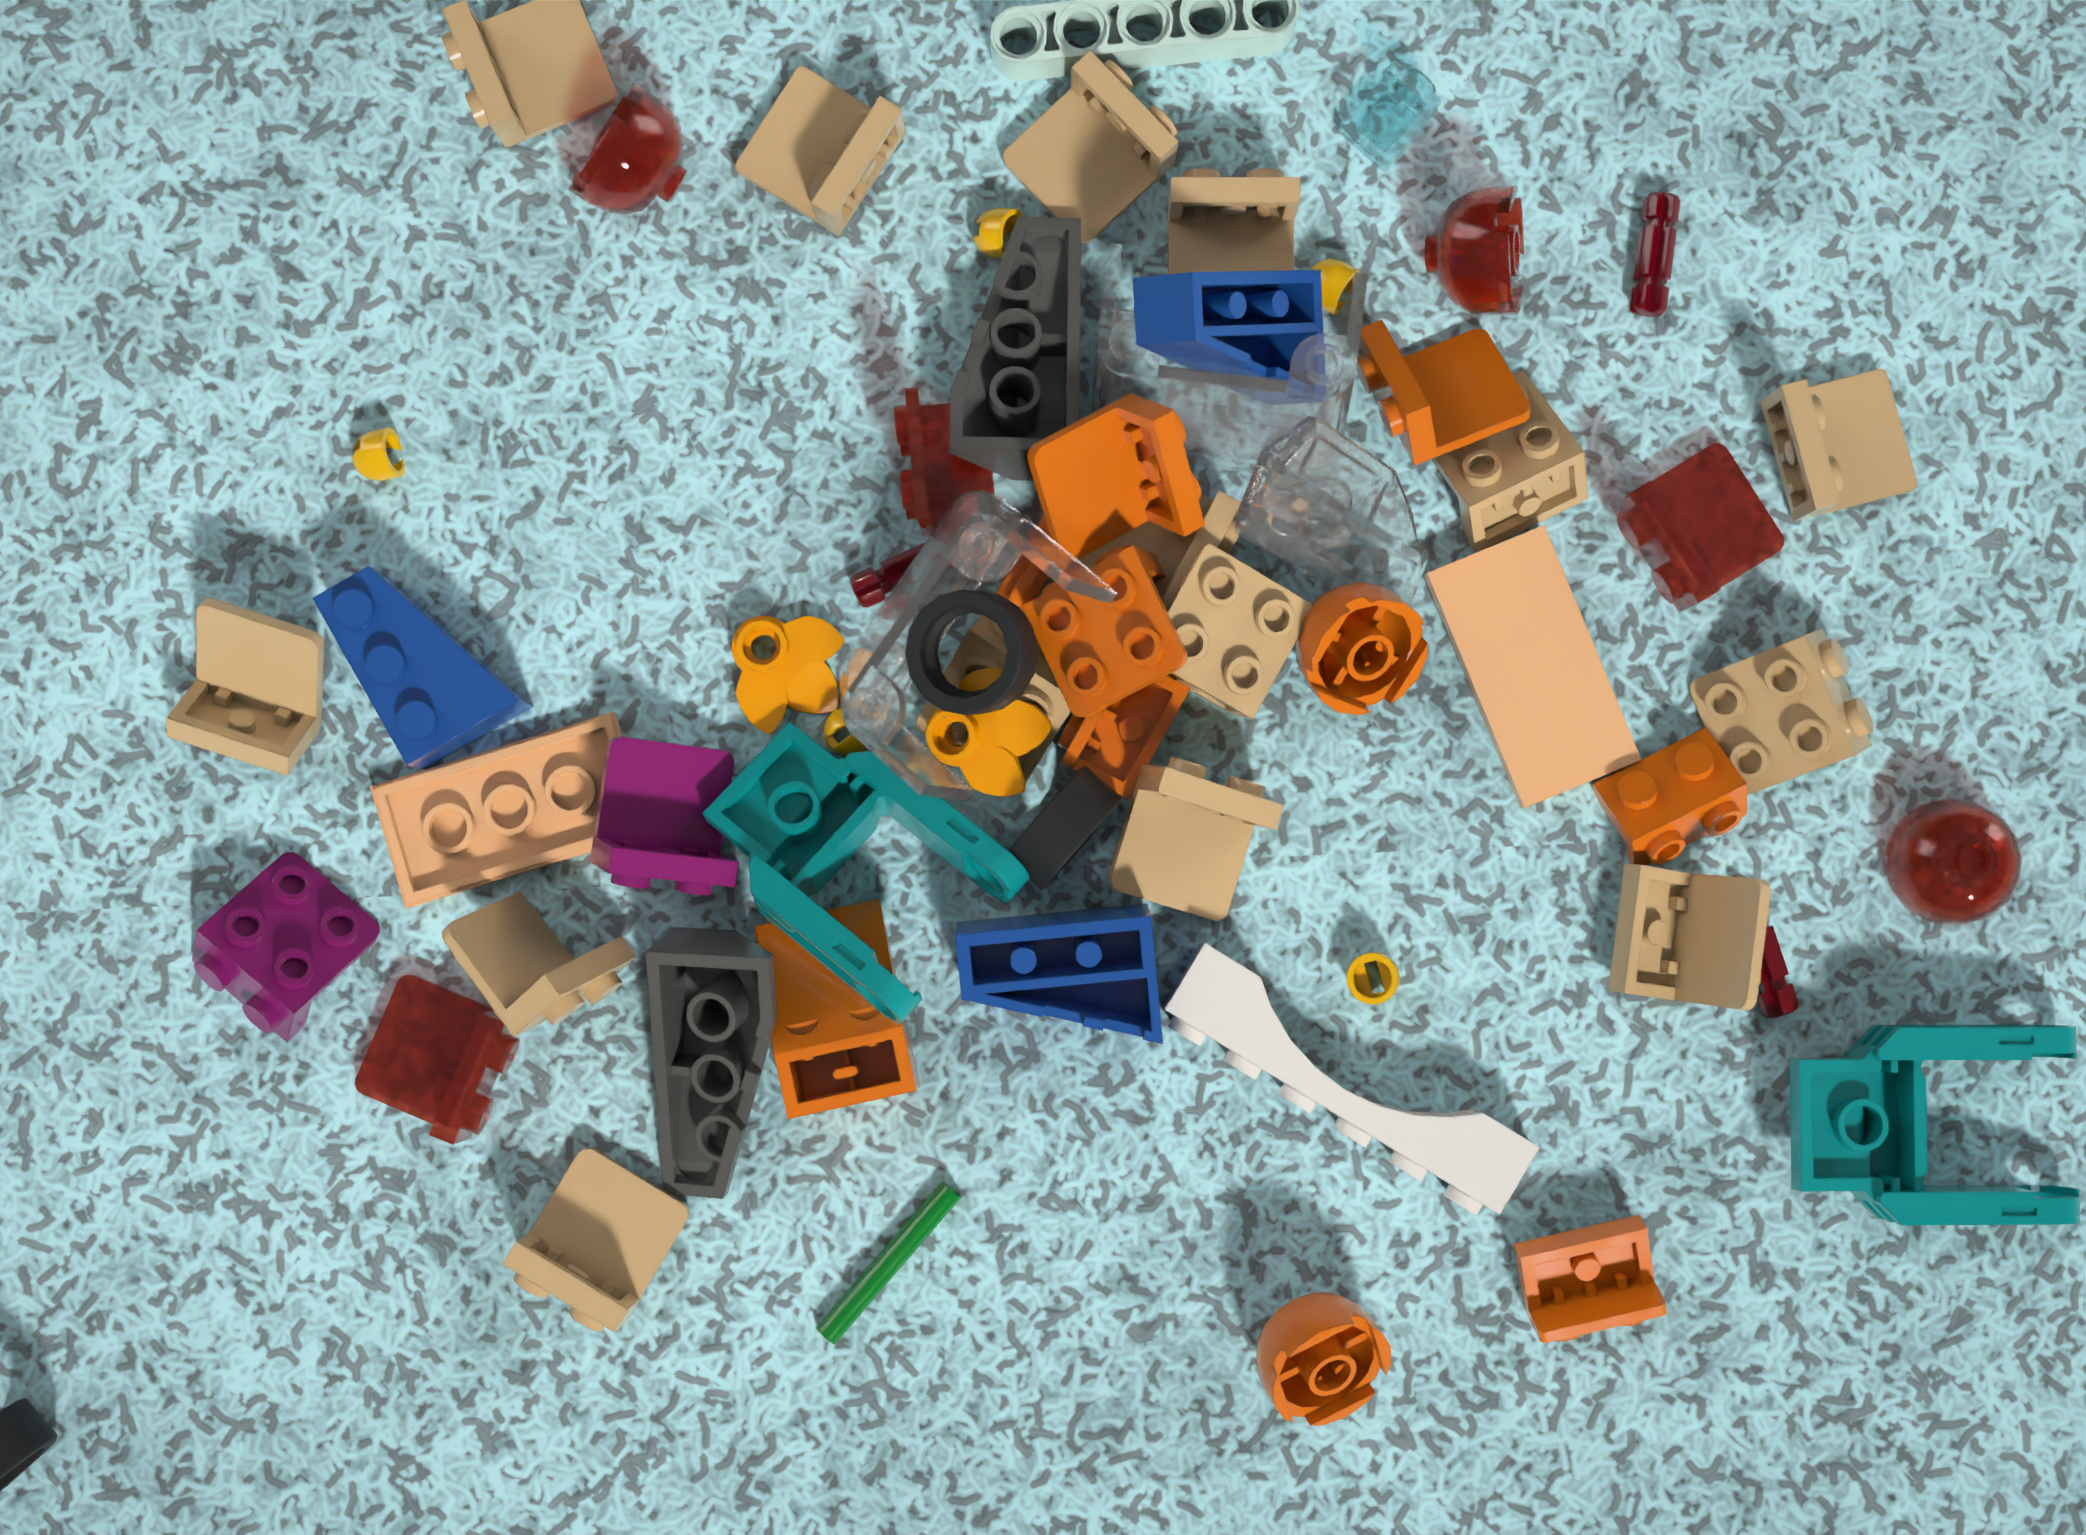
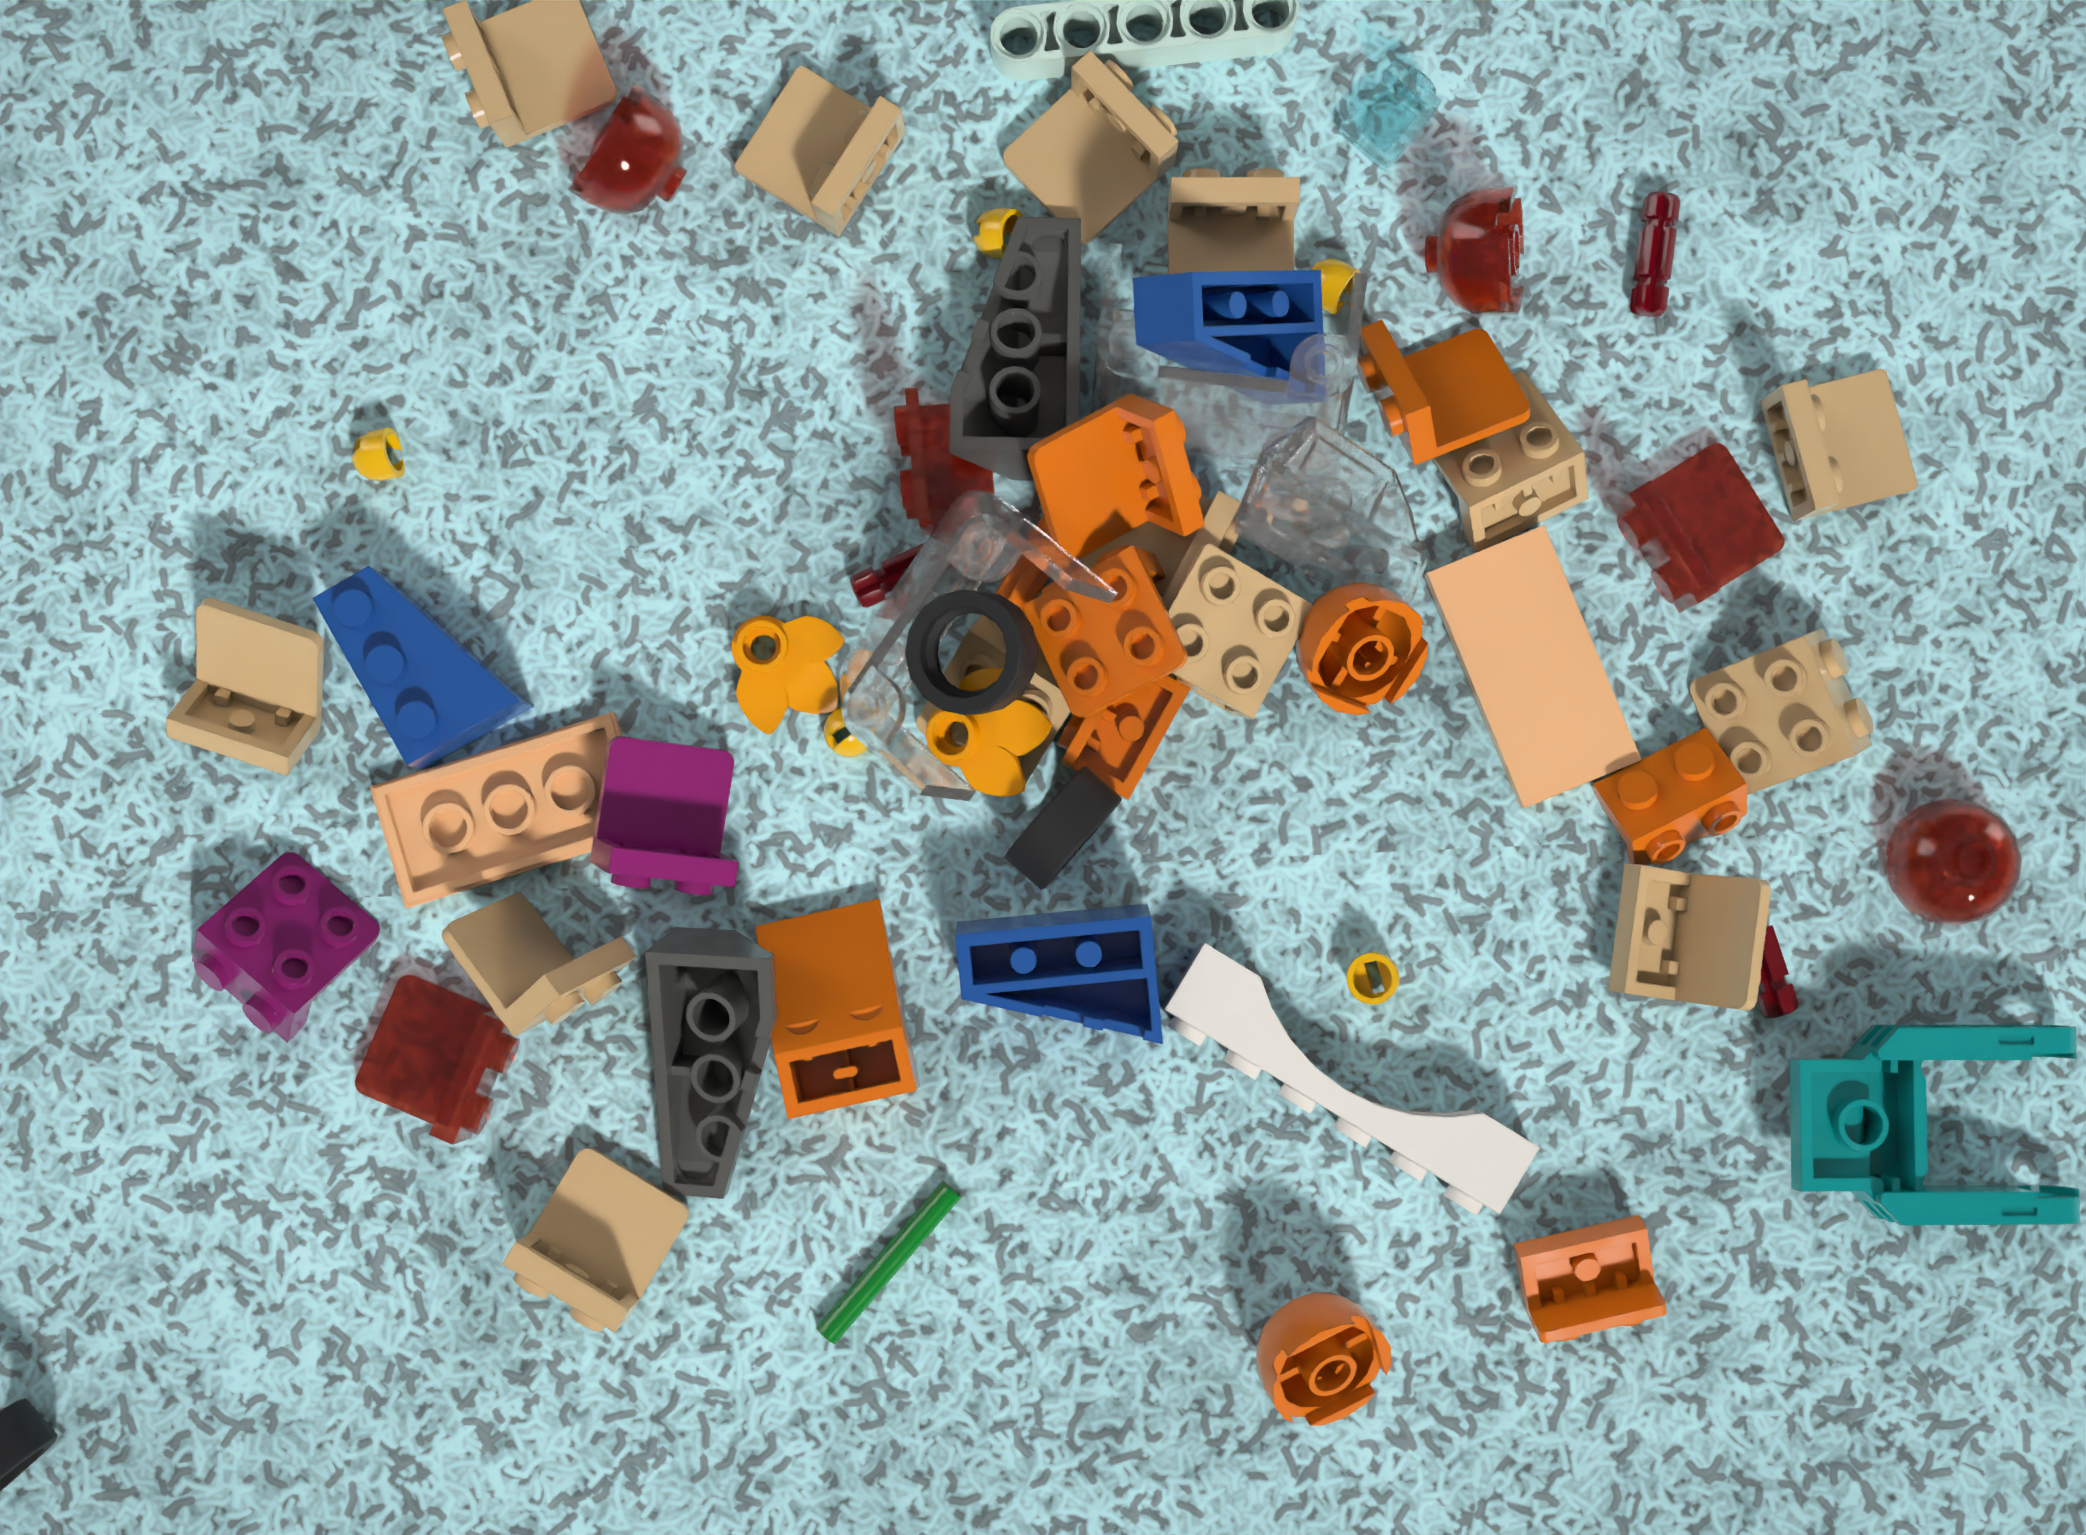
teal plate [703,721,1029,1024] -> none
tan bracket [1108,757,1284,921] -> none

